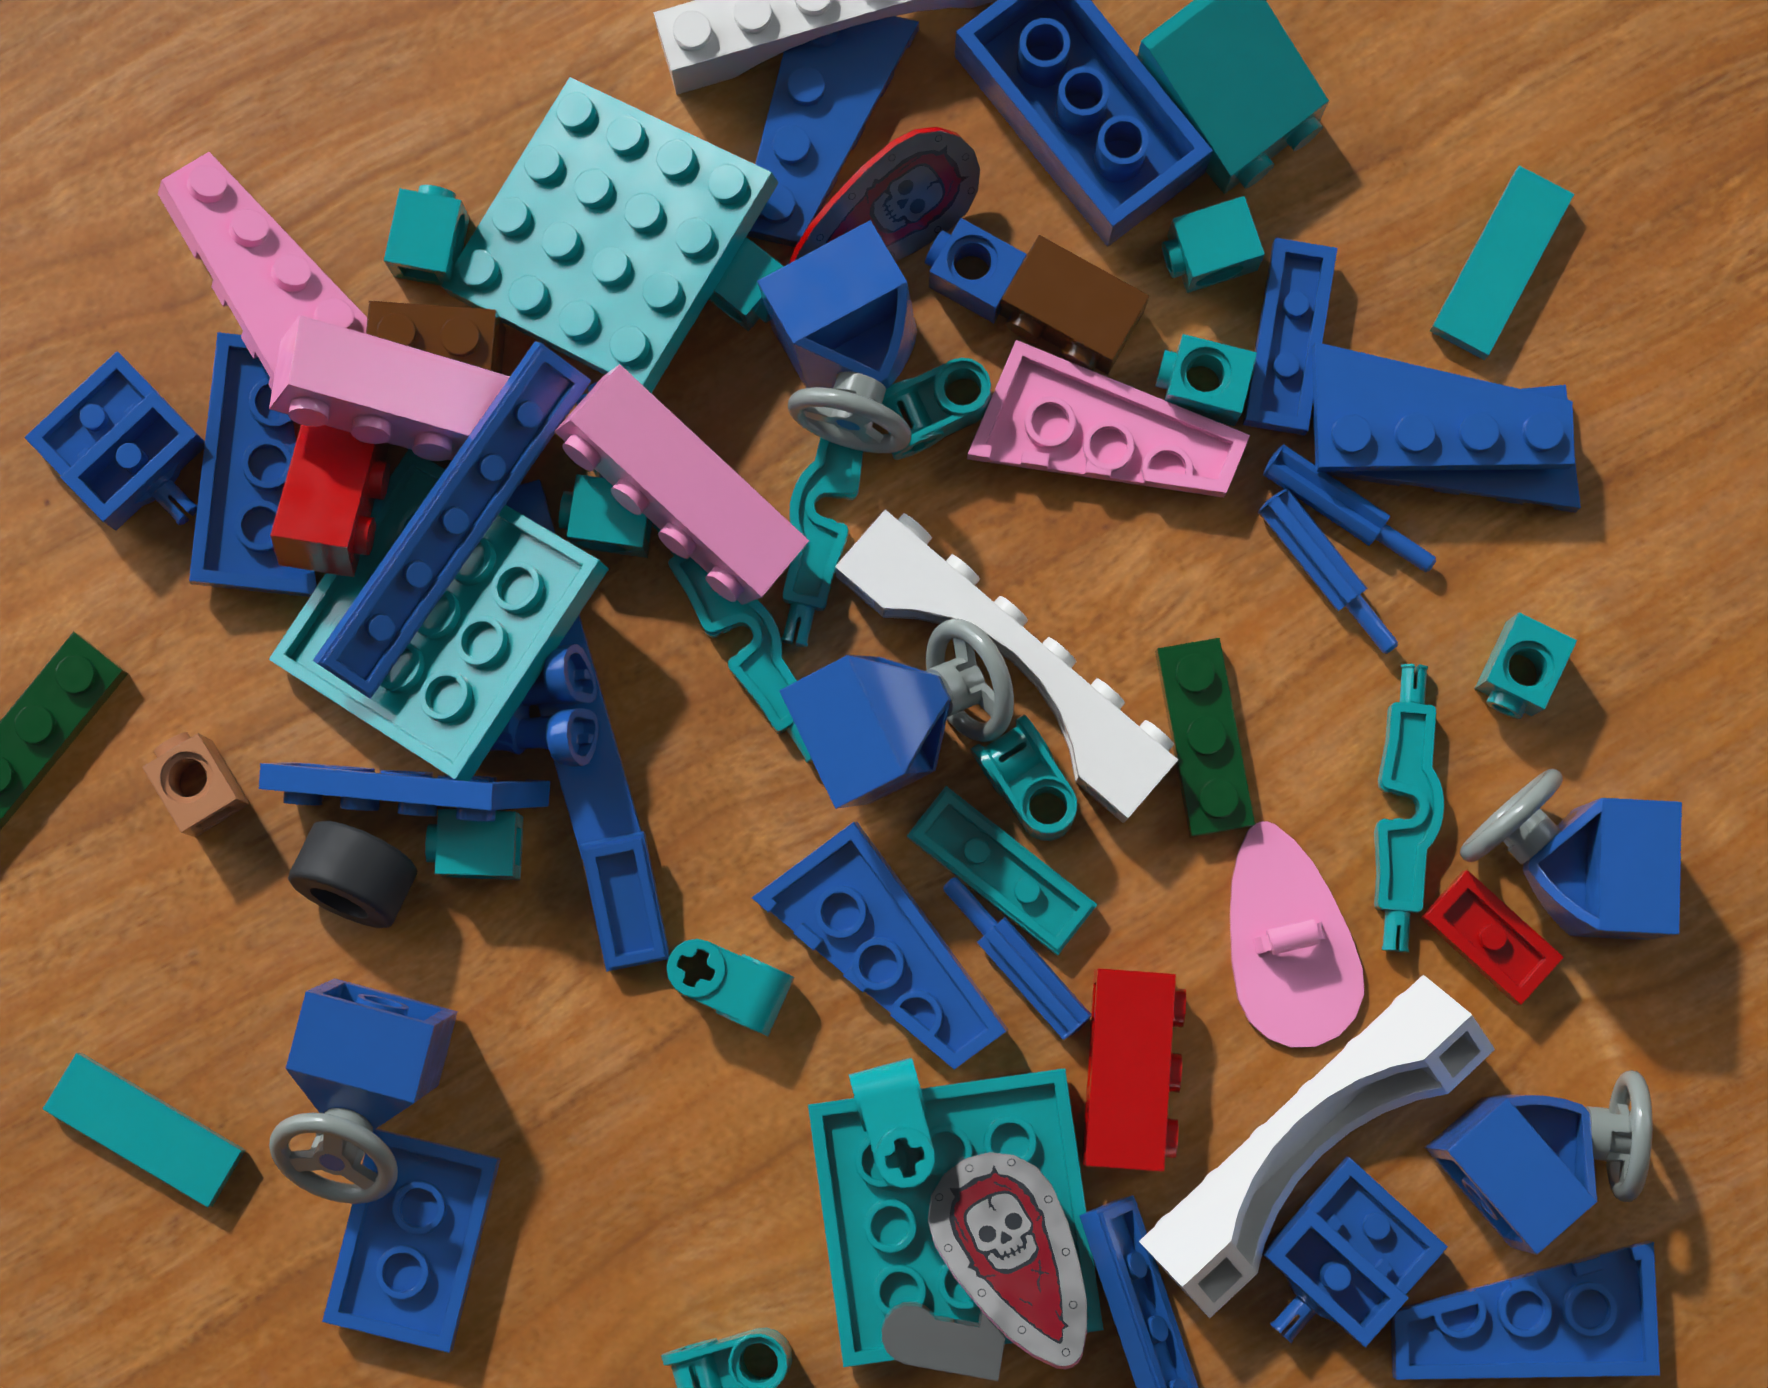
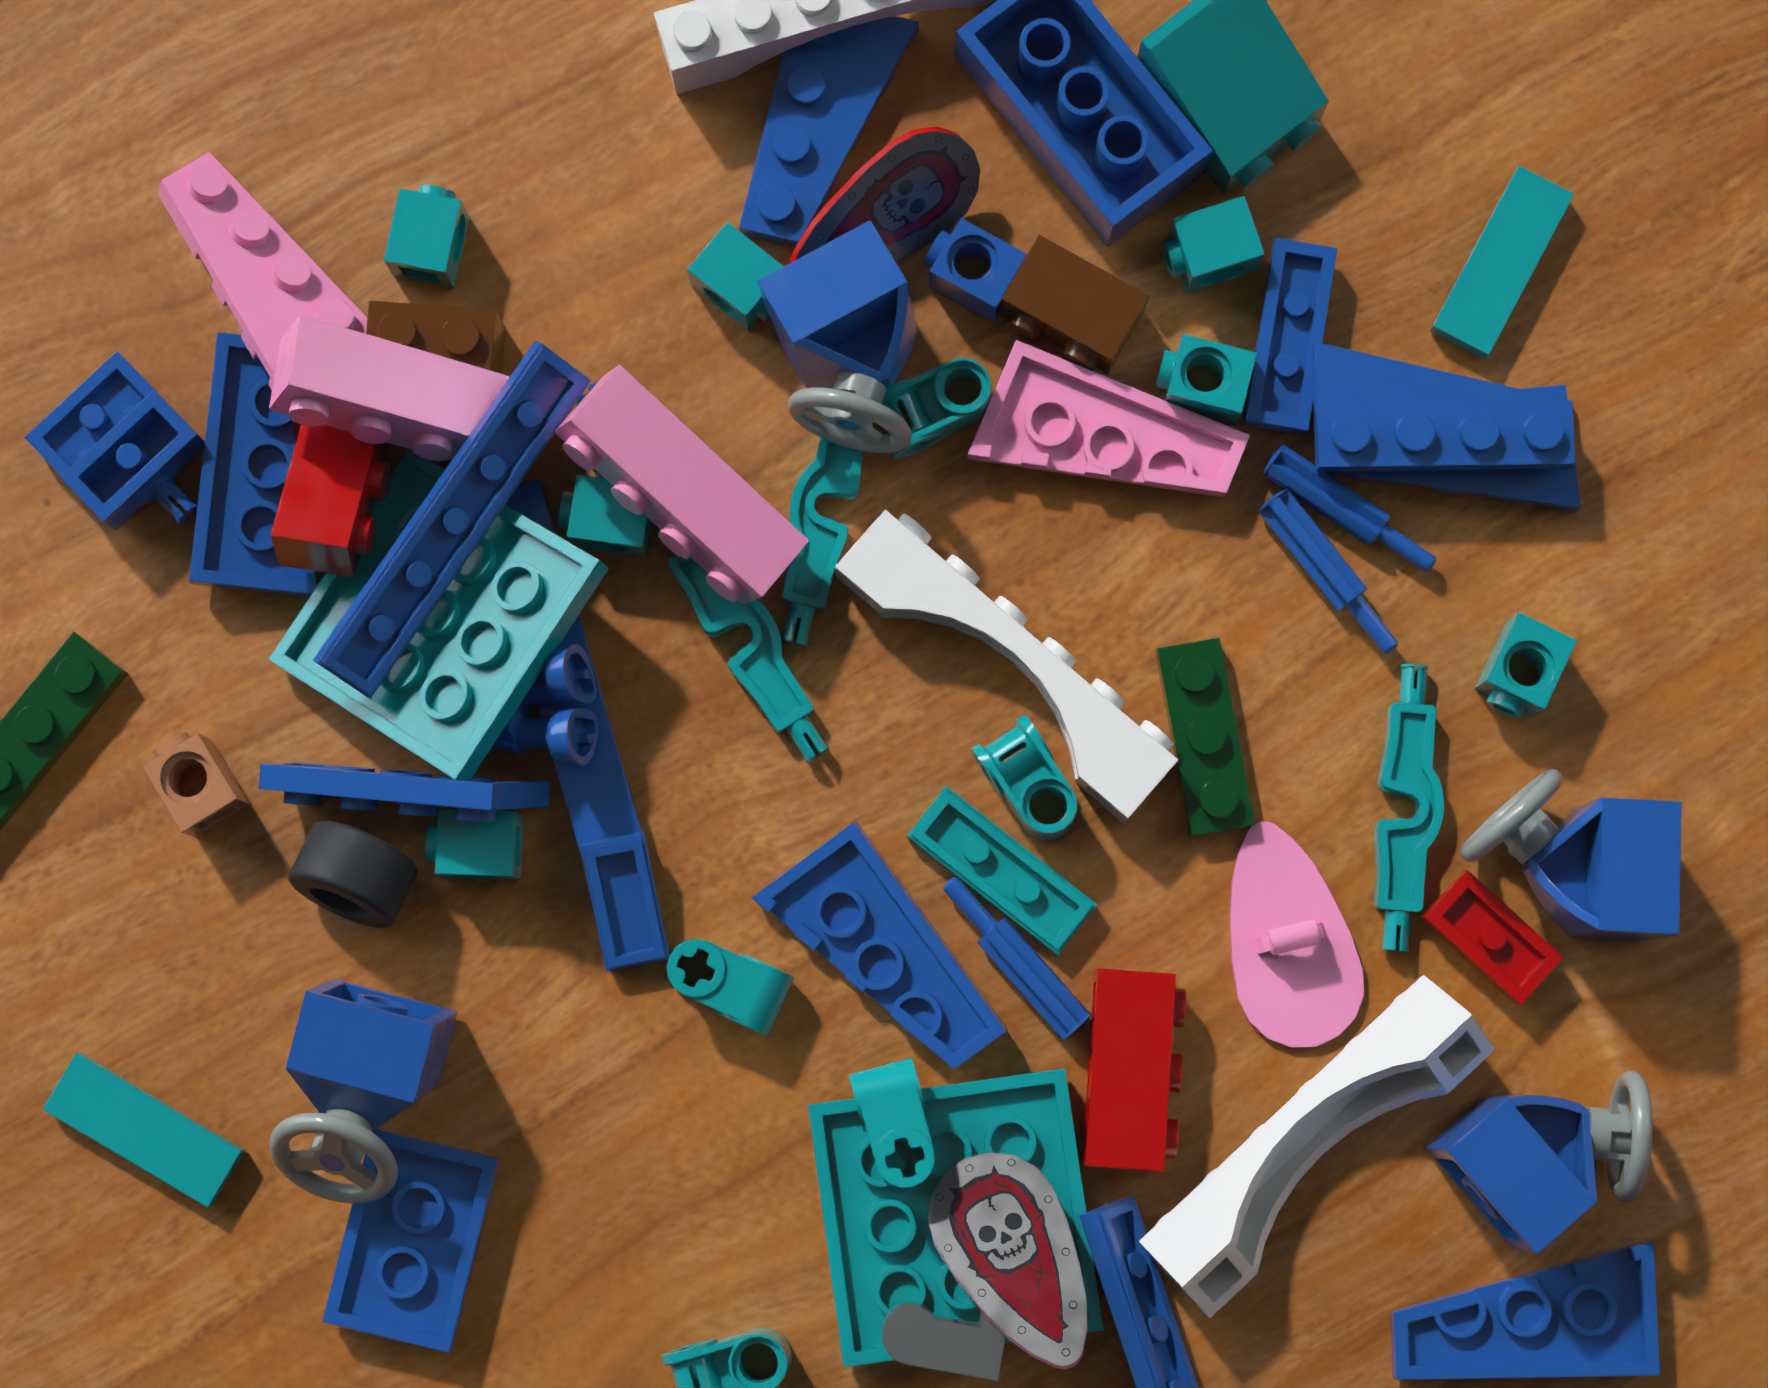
plate [441,77,779,393] -> none
blue piece [779,619,1014,809] -> none
blue plate [1262,1157,1448,1347] -> none

